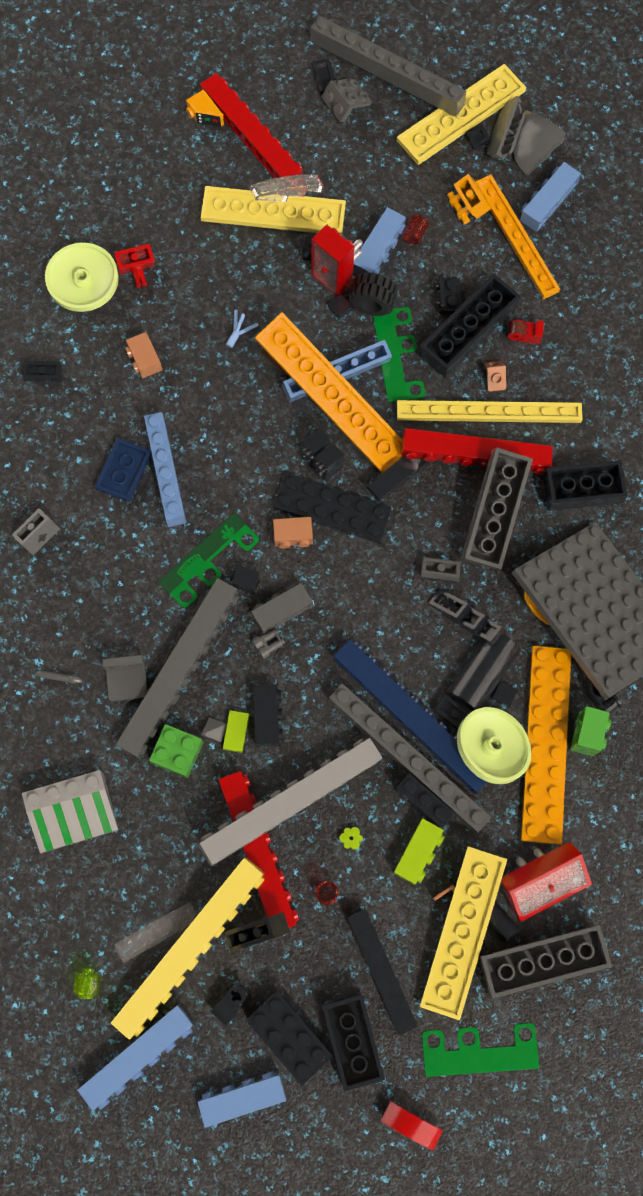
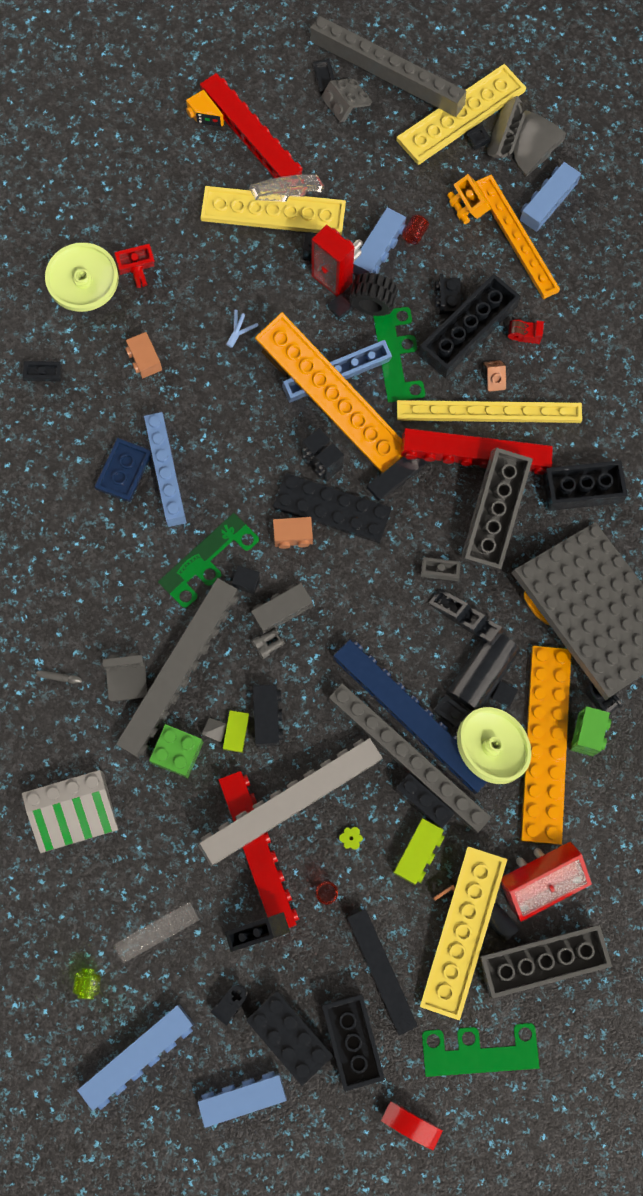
dark grey brick [12,508,60,555] -> none
light yellow brick [111,858,265,1040] -> none

